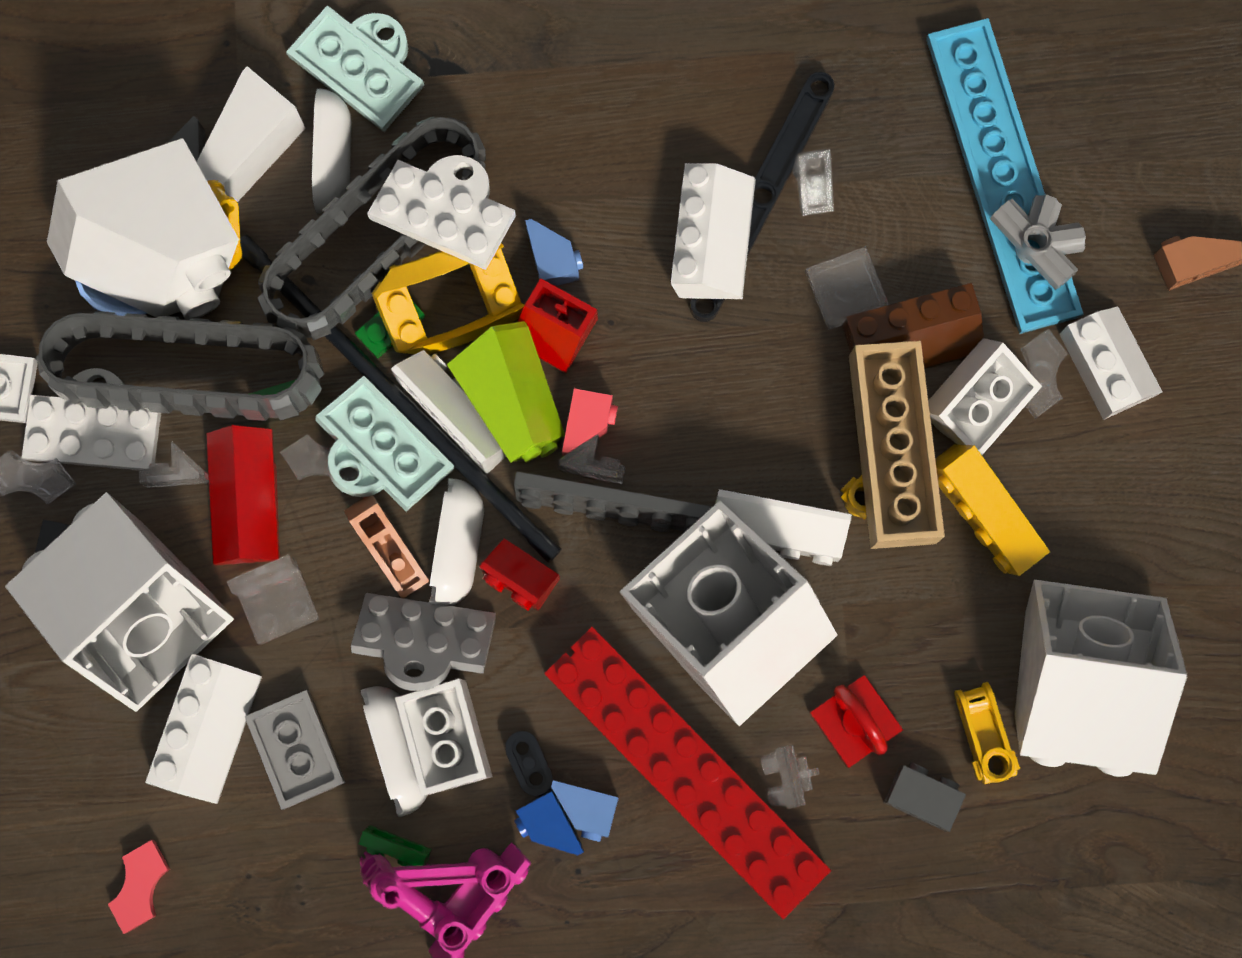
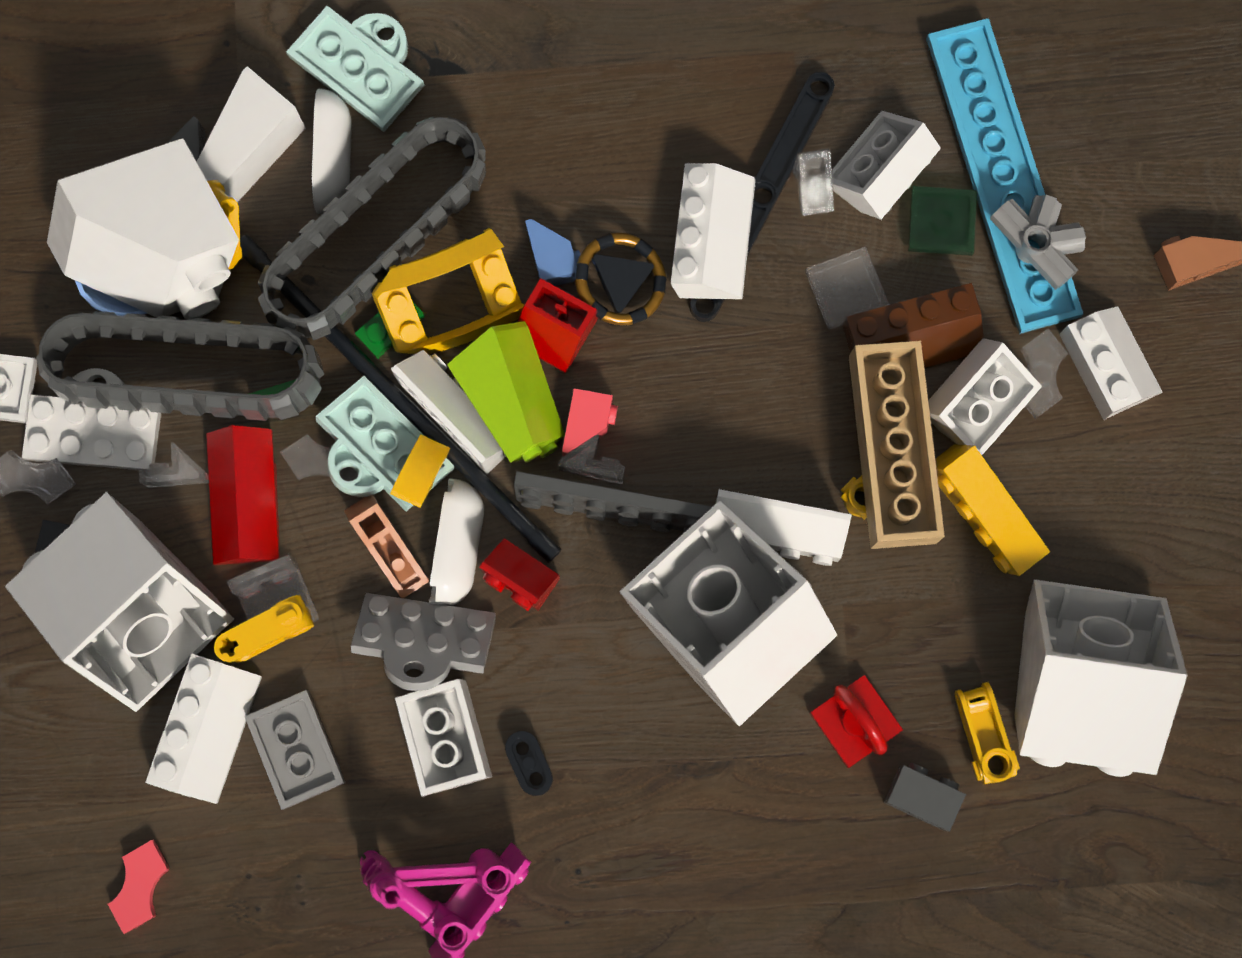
green plate [359,825,432,867] -> none
white brick [361,686,427,817] -> none
white plate [367,155,516,270] -> none
blue slope [514,791,584,855] -> none
red piece [544,627,832,919] -> none
medium blue slope [551,780,619,842] -> none
clear hips [761,745,820,809] -> none
none -> yellow piece [214,595,315,663]
none -> yellow slope [390,434,450,508]
none -> piece [575,233,666,325]
none -> white slope [823,111,941,219]
none -> clear green plate [908,186,977,256]

